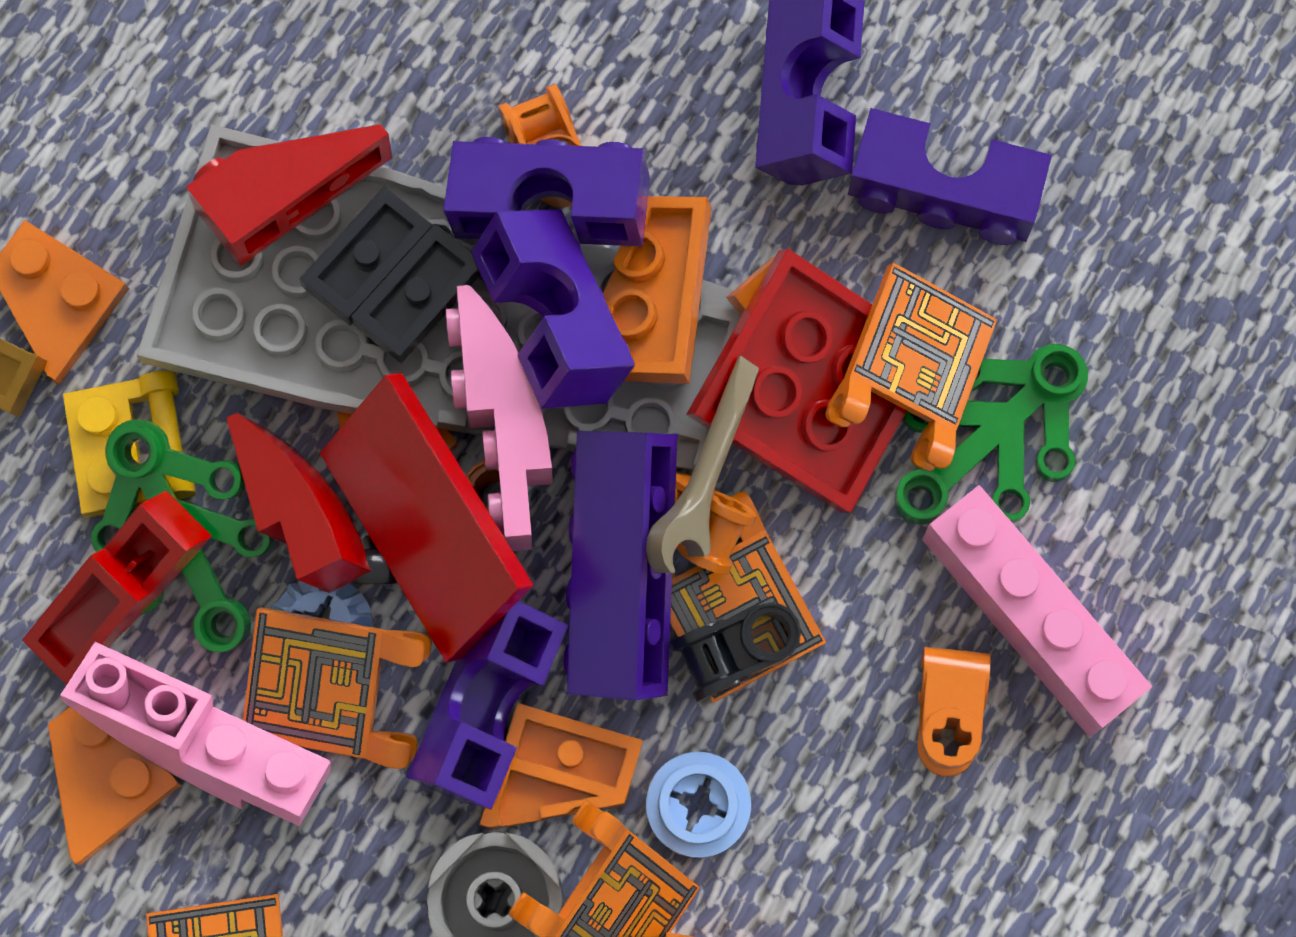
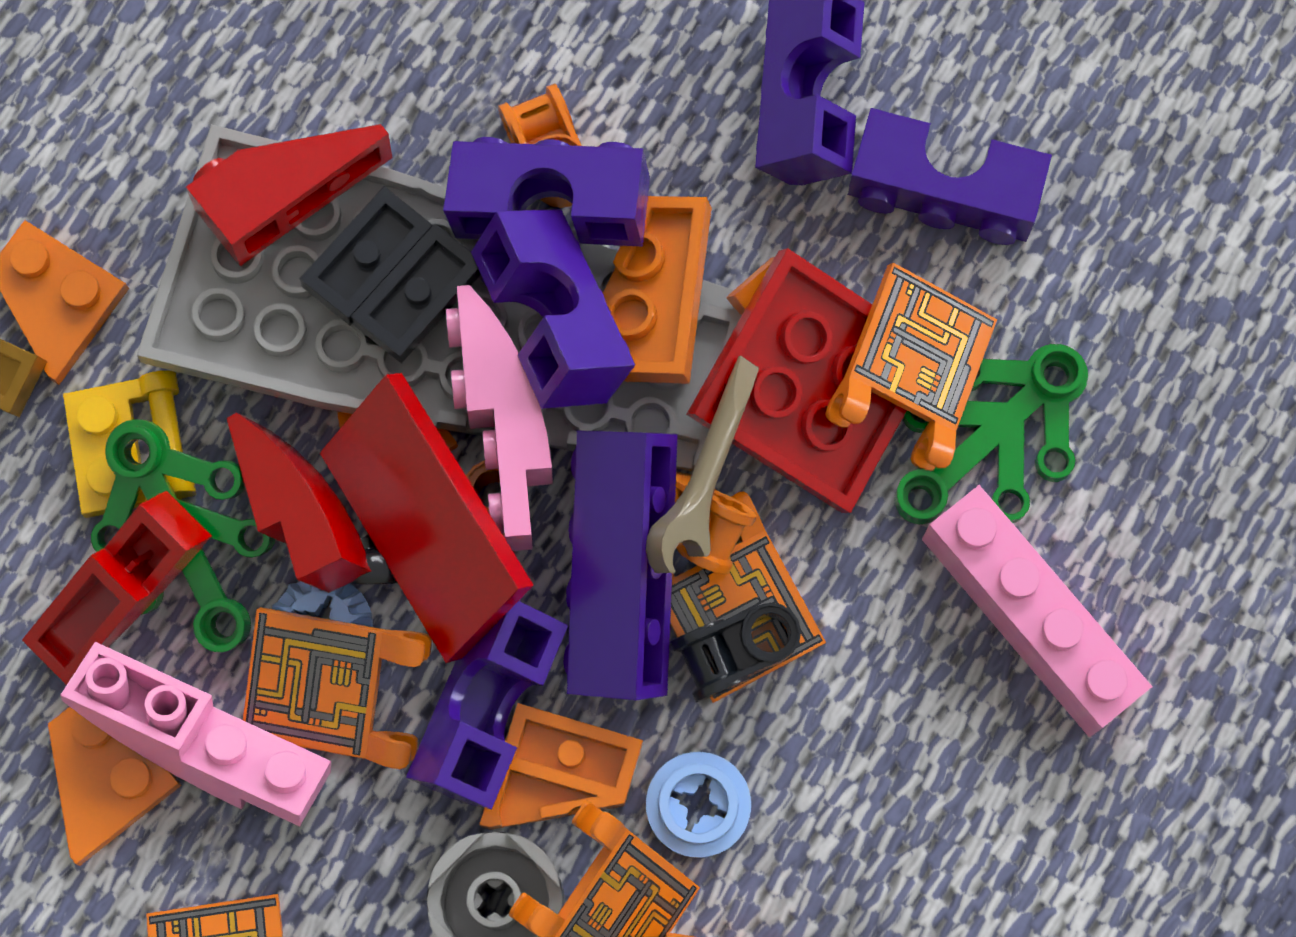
orange piece [917,647,990,777] -> none

